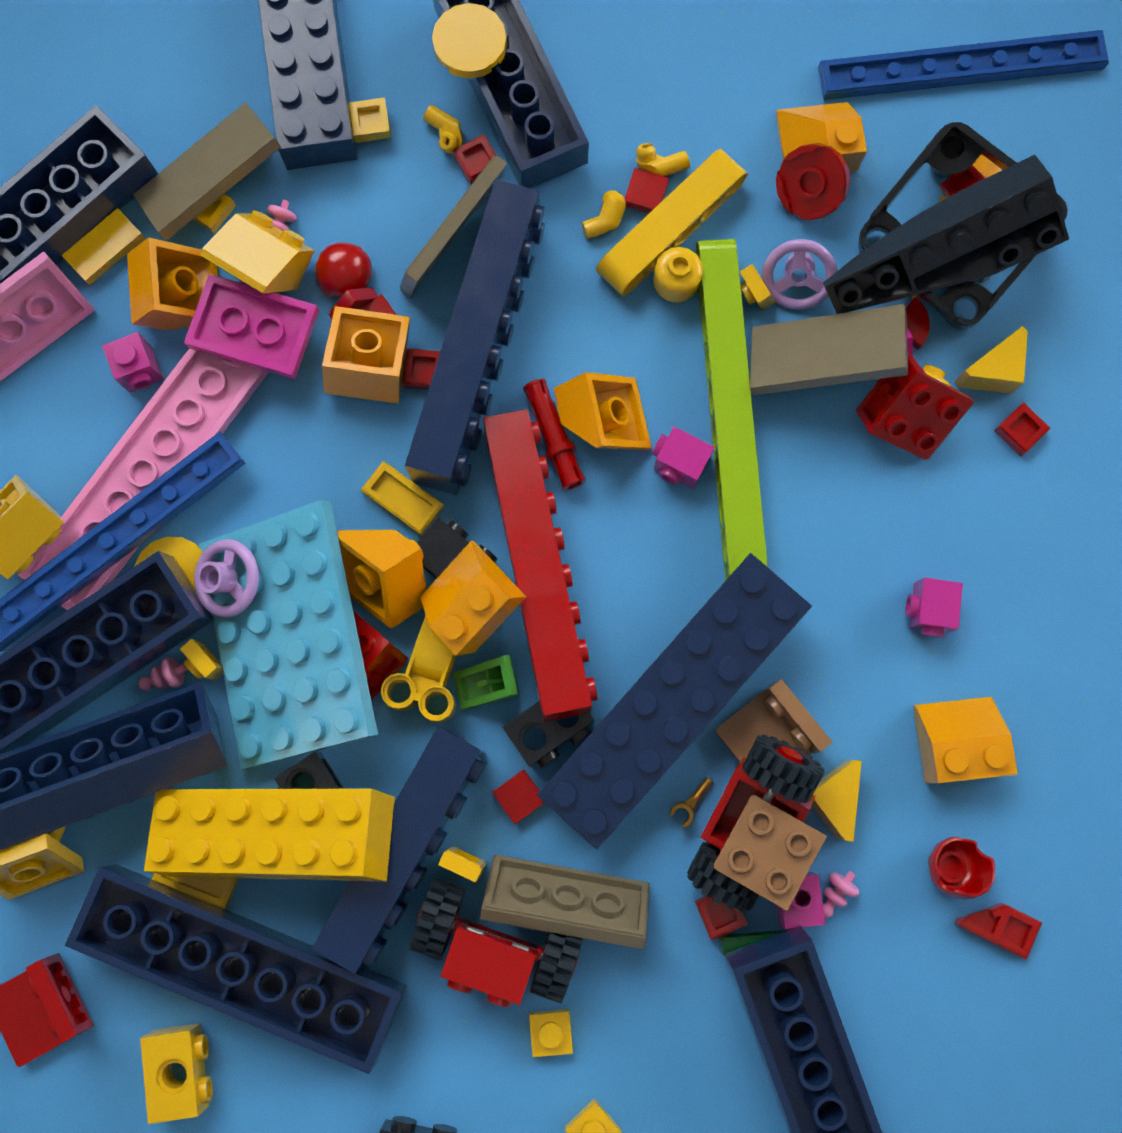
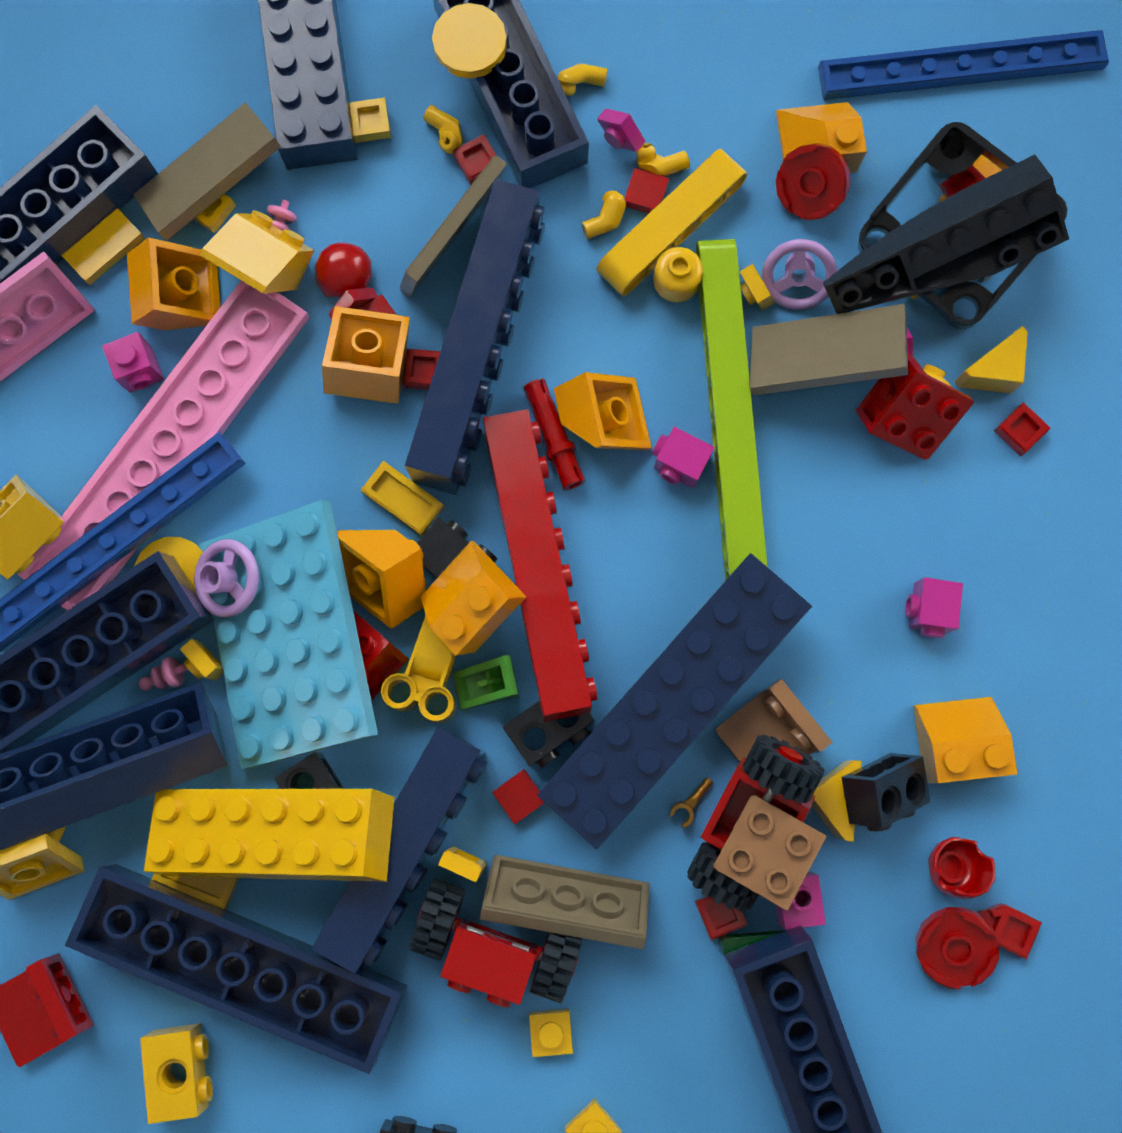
dark pink plate [184,274,319,380] -> none
bright pink hair [823,870,859,918] -> none
red tile [906,296,930,351] -> none
none -> yellow arm [557,64,608,96]
none -> dark pink plate [597,109,646,152]
none -> black brick [841,753,930,832]
none -> red tile [916,907,999,989]

